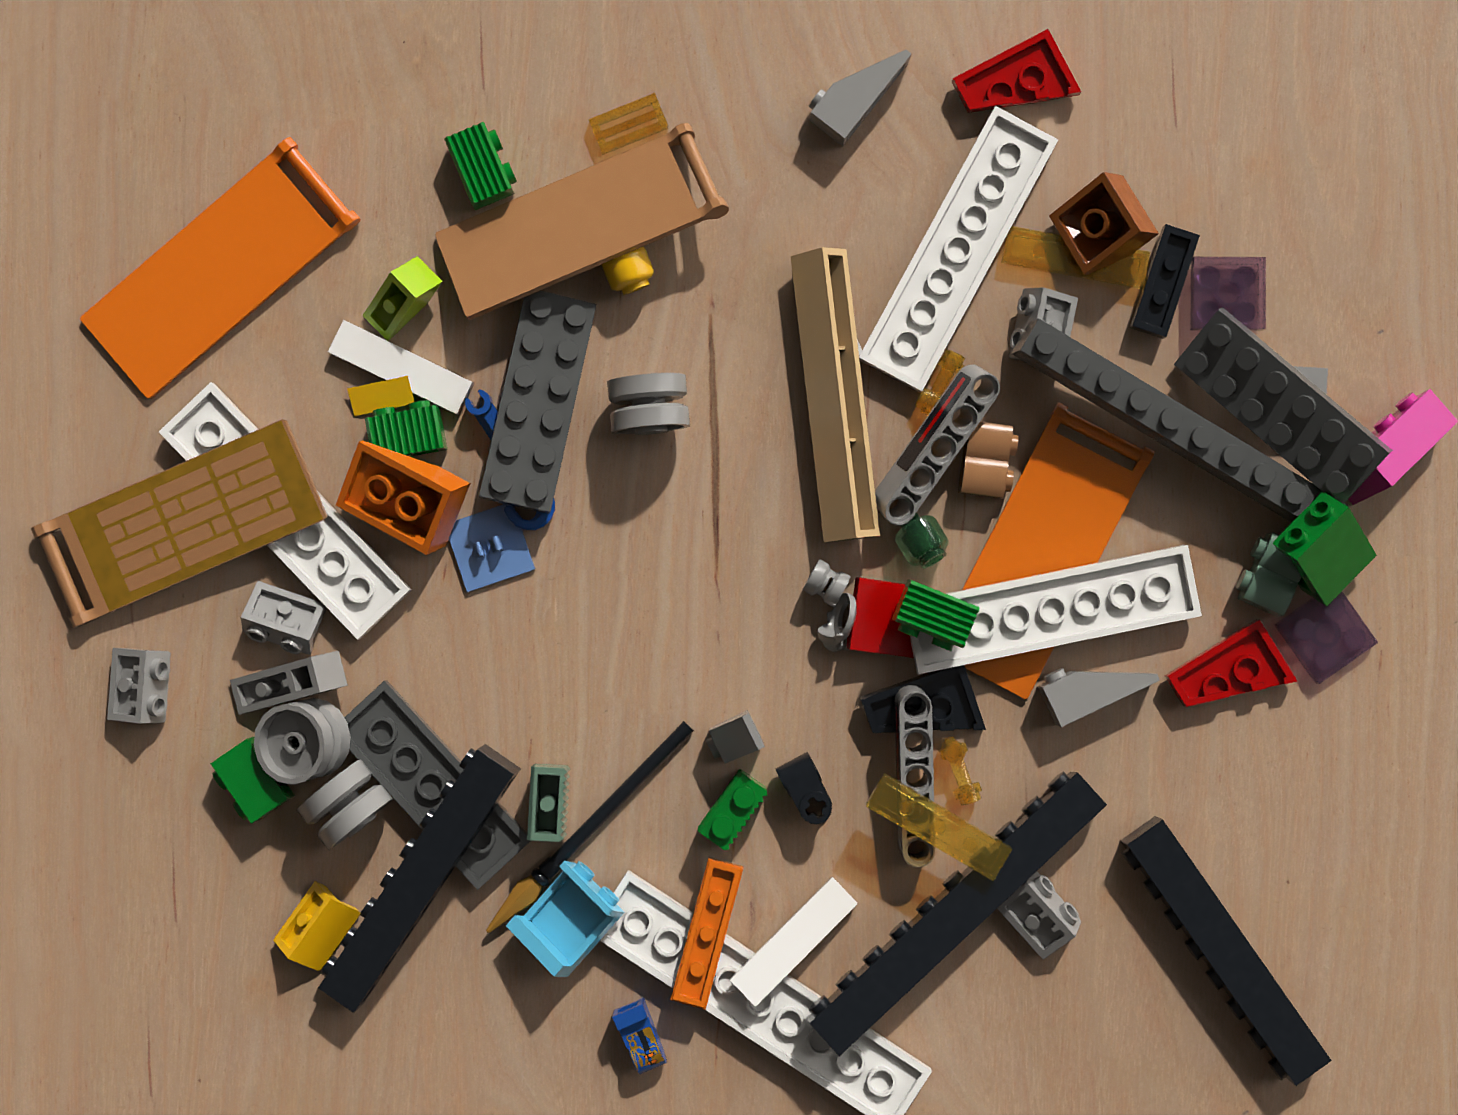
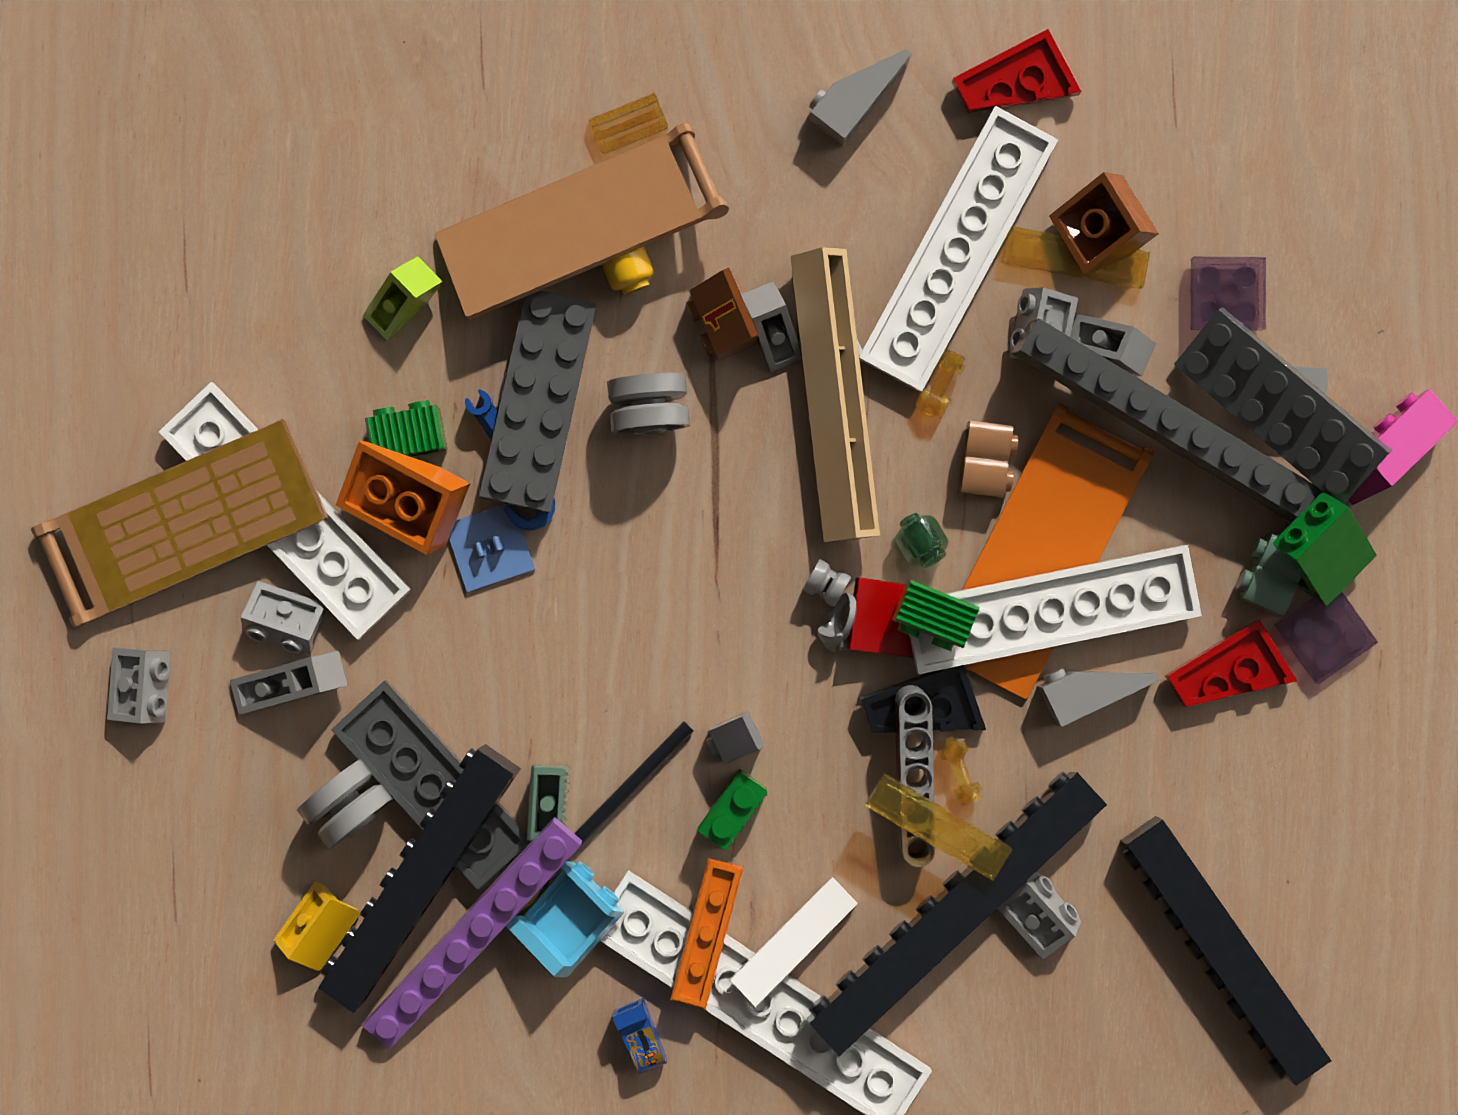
orange flag [80,137,361,399] -> none
green brick [210,737,295,824] -> none
light grey wheel [254,698,351,785] -> none
white tile [328,320,474,415] -> none
yellow sticker [347,376,414,416] -> none
green brick [444,122,517,210] -> none
black piece [775,752,832,824] -> none
light grey beam [875,365,1000,525] -> none
black plate [1130,224,1200,339] -> none
none -> medium lavender plate [362,817,582,1049]
none -> dark orange slope [686,268,758,361]
none -> light grey slope [741,281,803,372]
none -> light grey slope [1070,314,1156,376]

